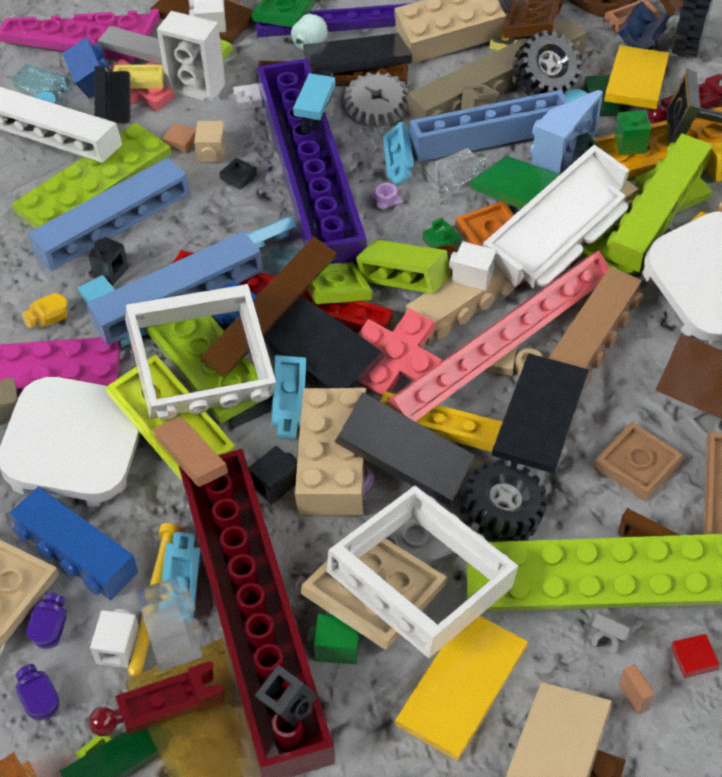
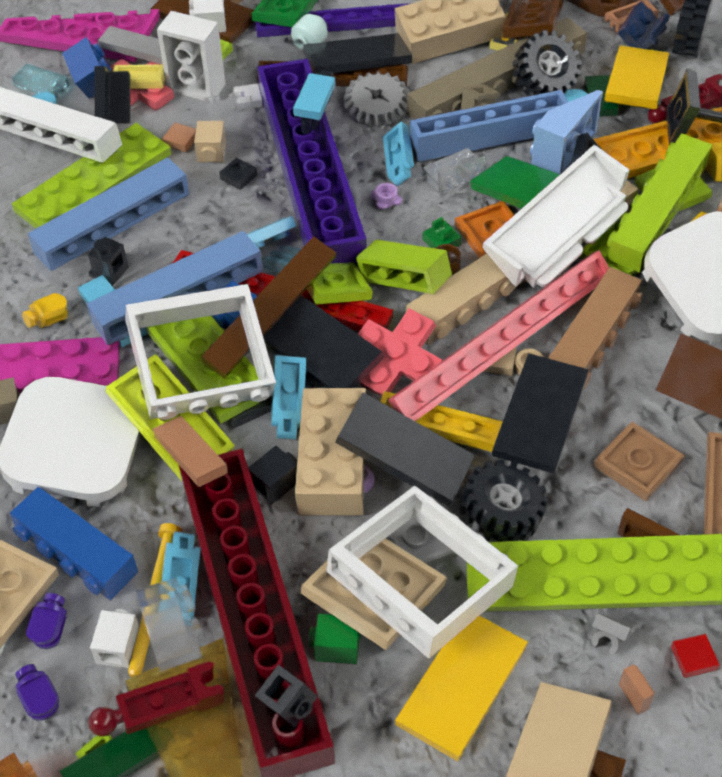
white brick [449,241,496,291] -> none
green brick [614,111,651,155] -> none

